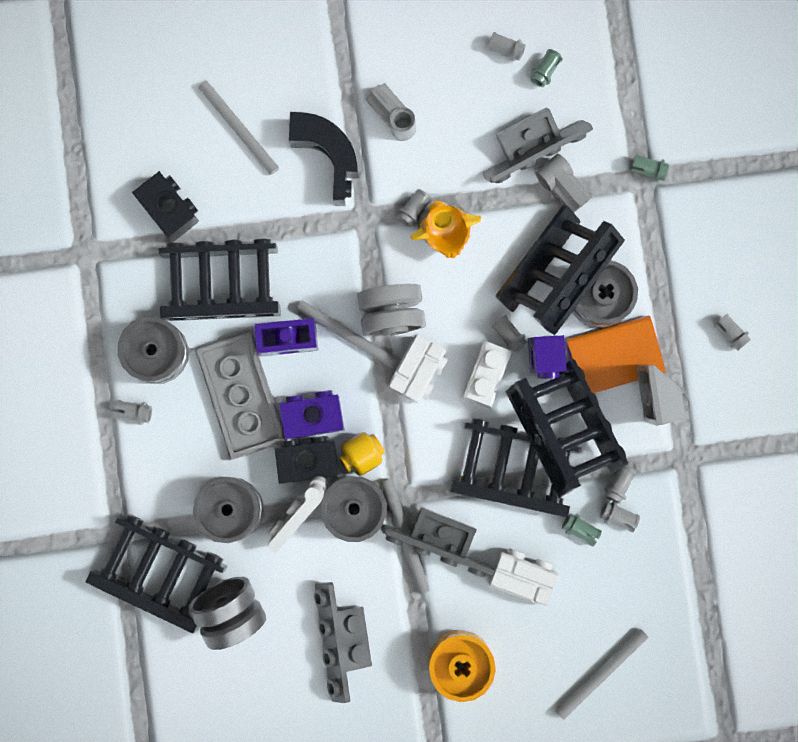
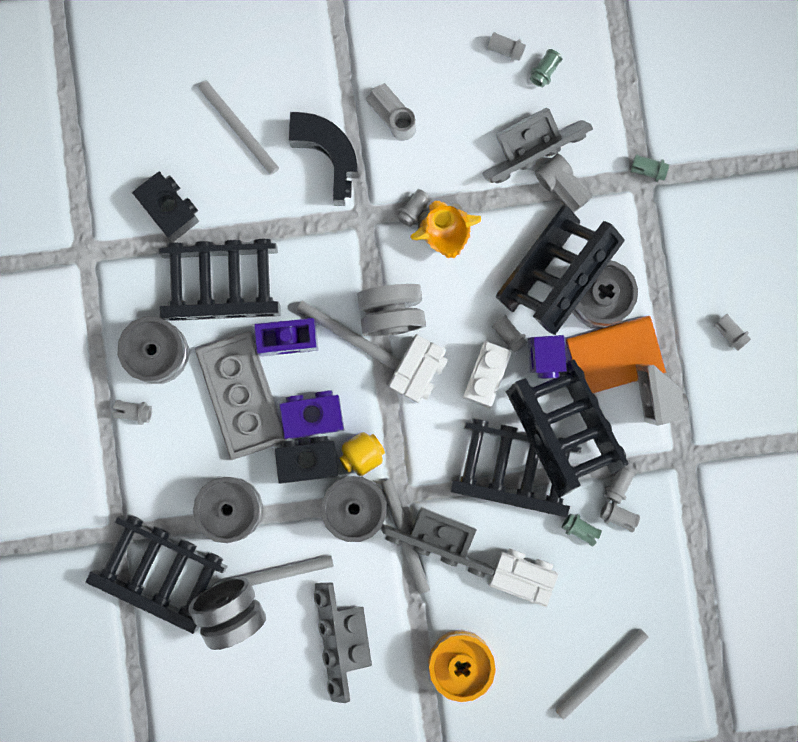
white plate [267,476,328,553] -> none
none -> light grey bar [216,555,334,586]

